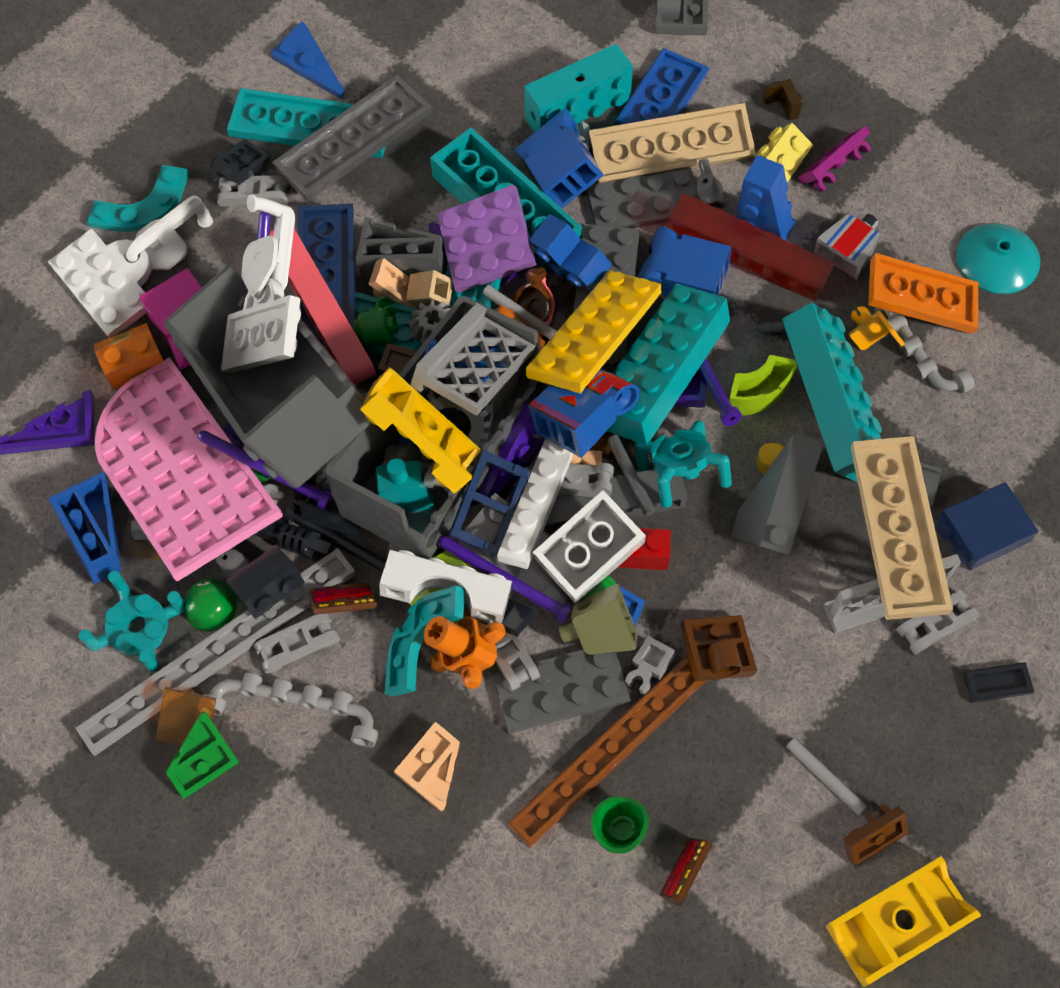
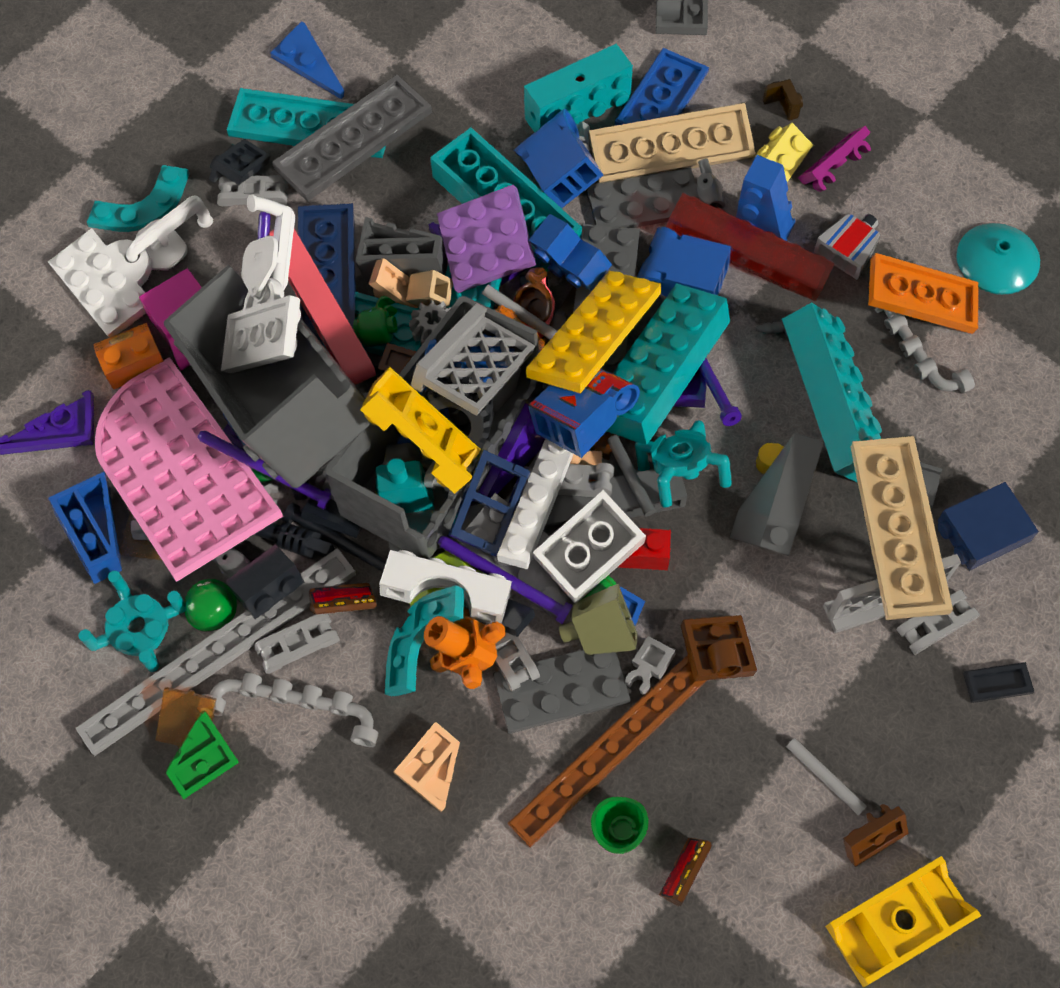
lime brick [729,355,797,416] -> none
light orange bracket [849,306,905,350] -> none

